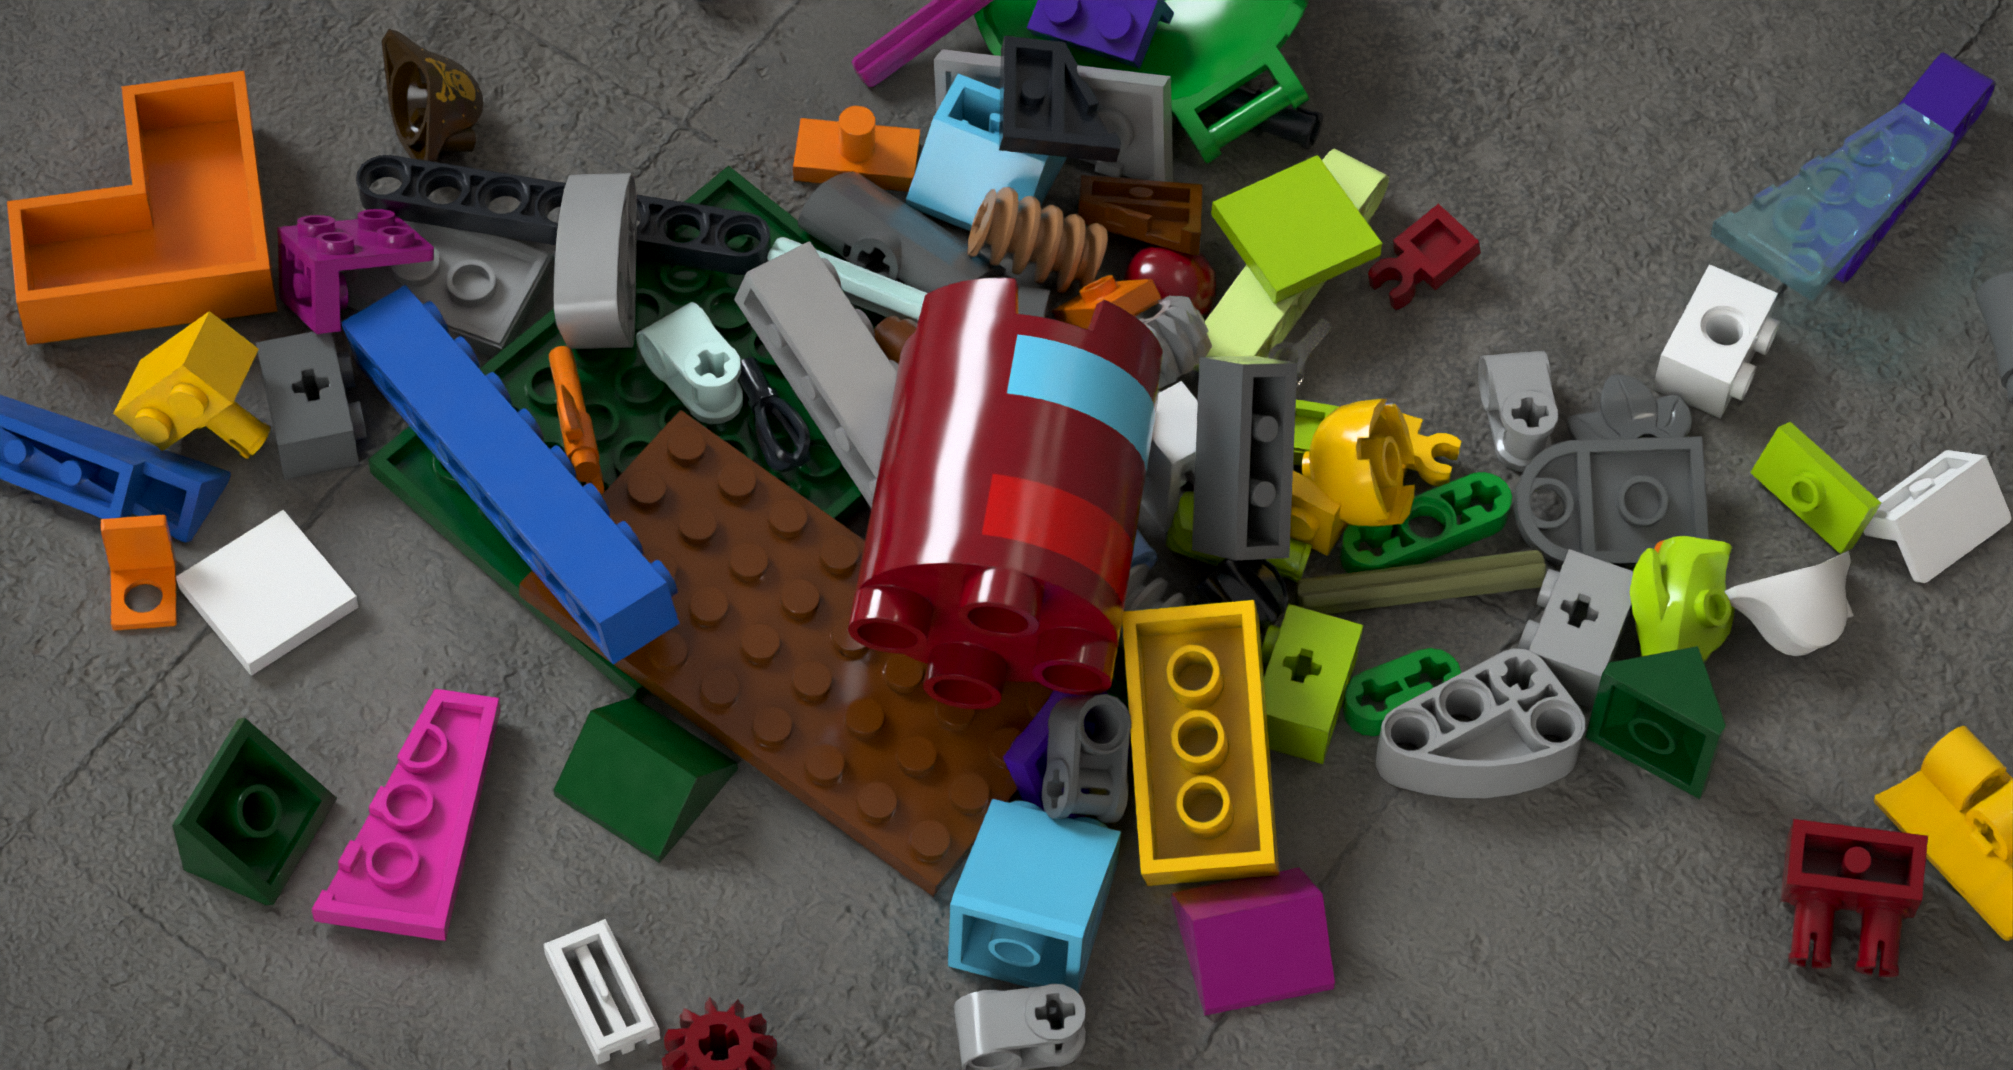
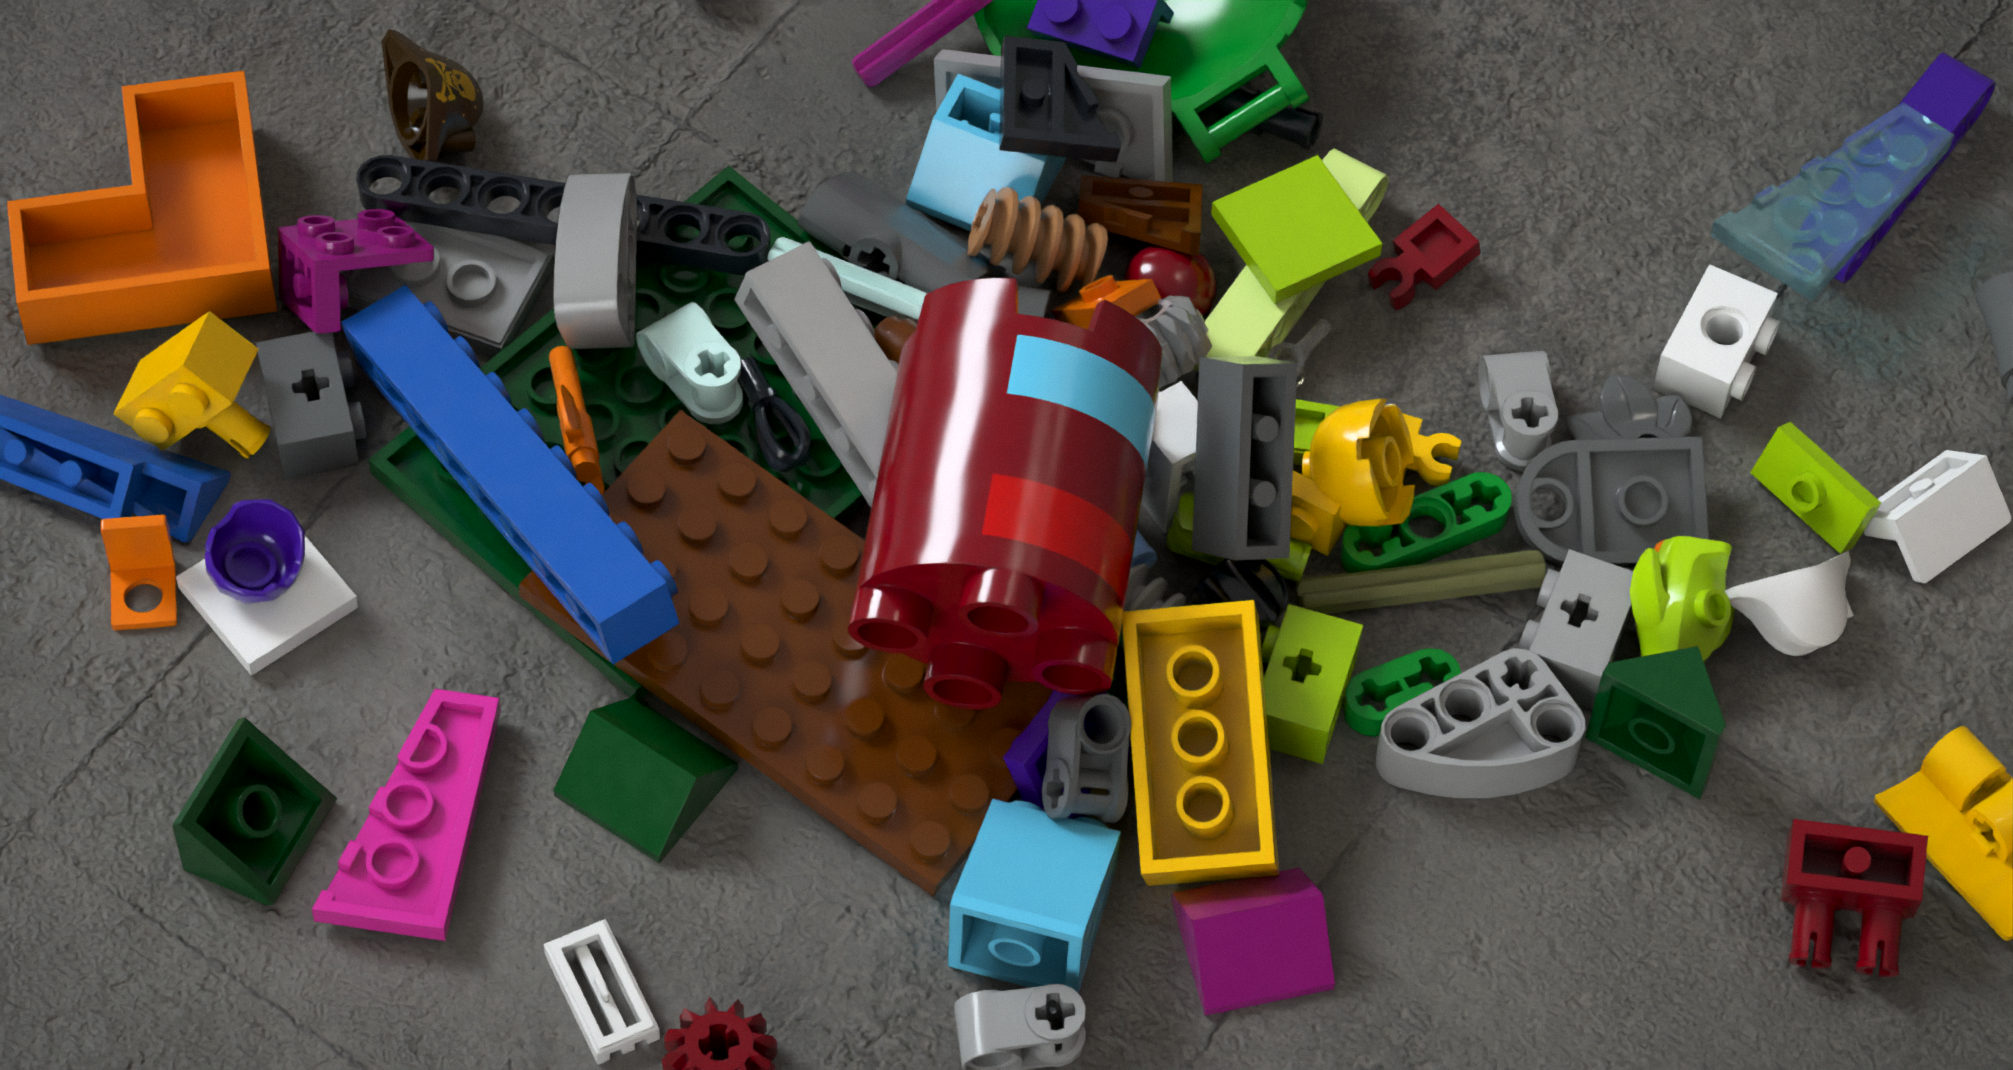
orange tile [793,106,921,192] -> none
none -> dark purple hair [204,499,305,604]

